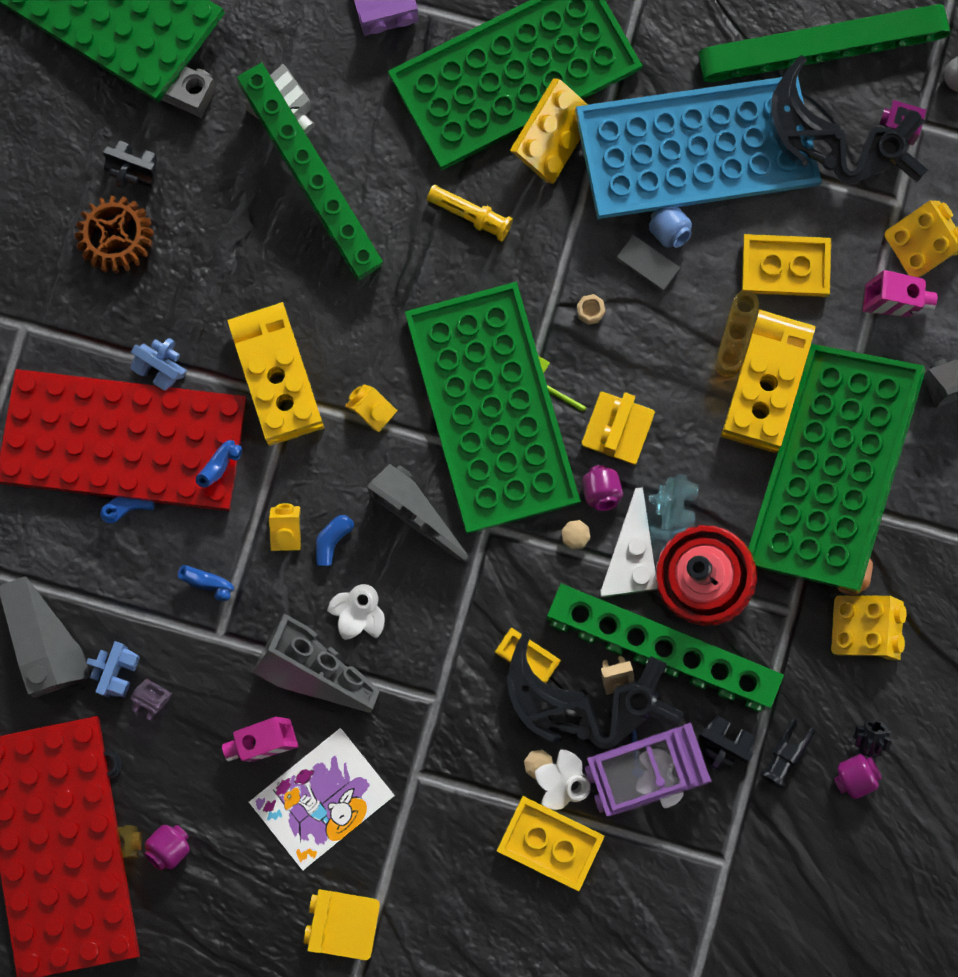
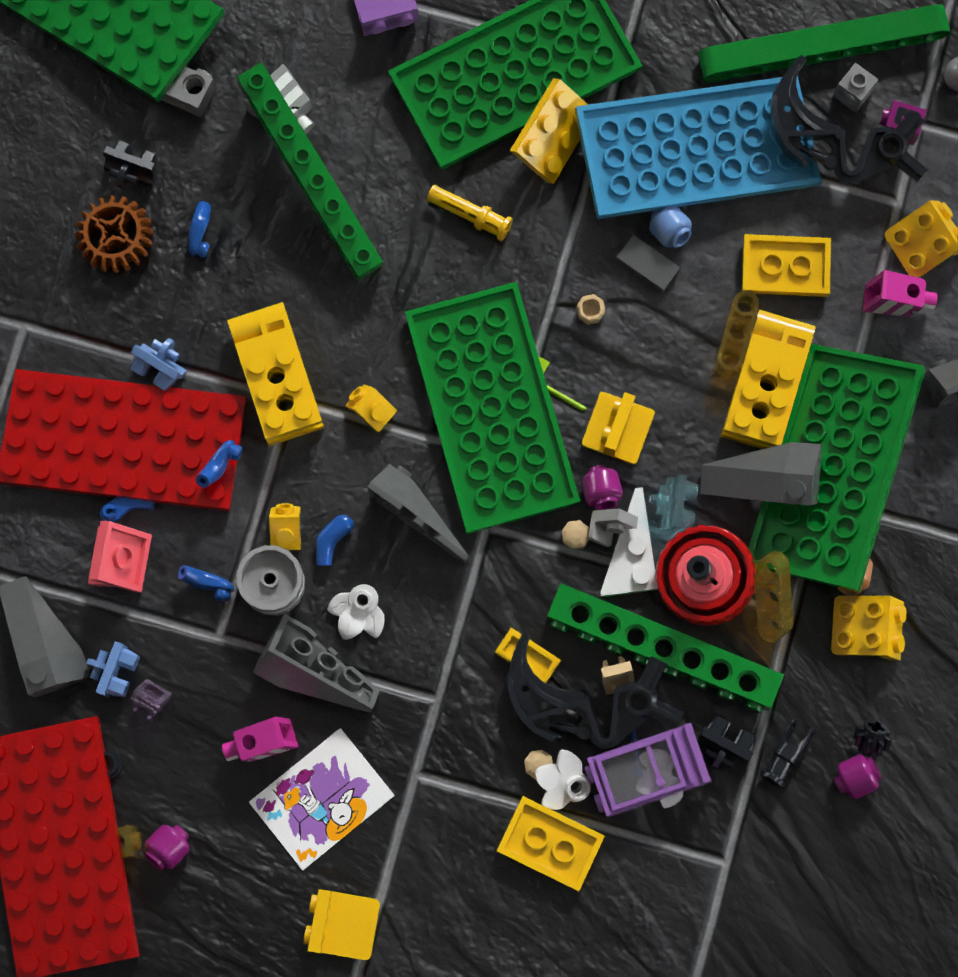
none -> coral bracket [88,521,152,592]
none -> blue arm [188,201,211,258]
none -> light grey wheel [237,545,305,616]
none -> light grey bracket [588,509,638,547]
none -> dark grey wedge [700,442,822,505]
none -> clear yellow beam [754,551,794,643]
none -> light grey brick [833,62,878,113]

